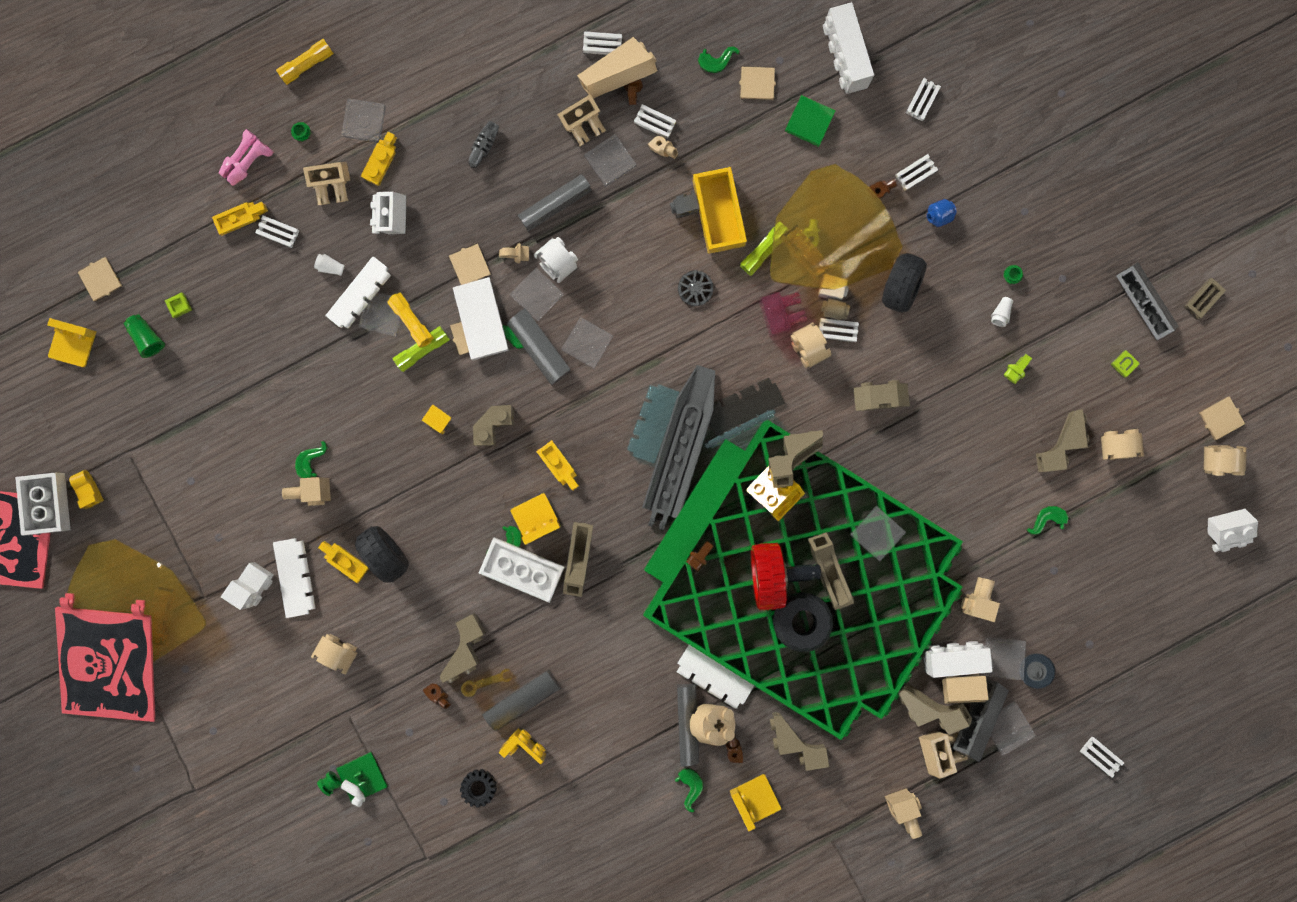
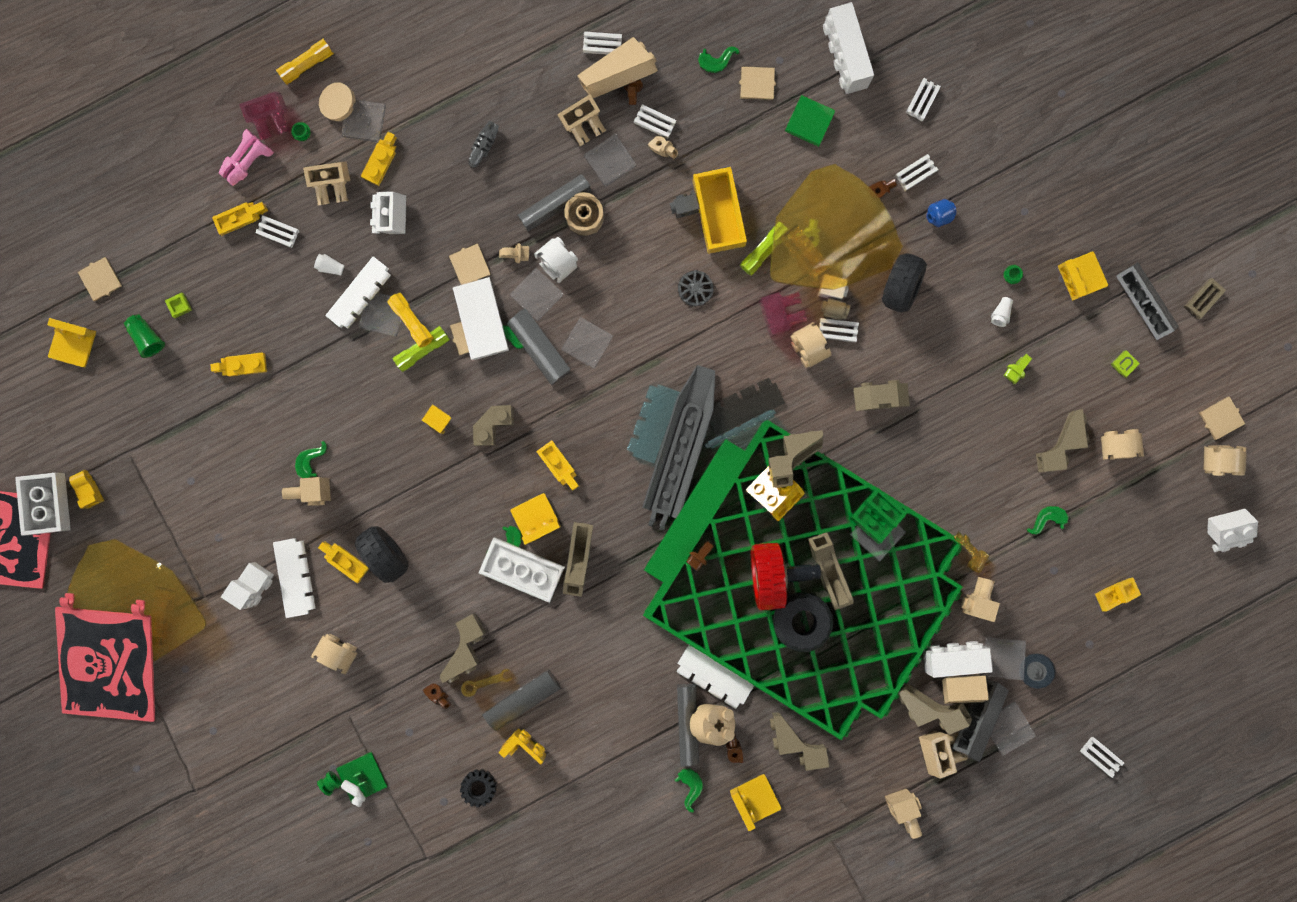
none -> yellow hinge [210,352,267,377]
none -> clear pink brick [239,92,290,141]
none -> tan tile [319,83,356,121]
none -> tan brick [564,192,604,236]
none -> green slope [850,488,907,545]
none -> clear yellow brick [954,531,989,573]
none -> yellow bracket [1058,251,1108,301]
none -> yellow slope [1095,577,1141,611]

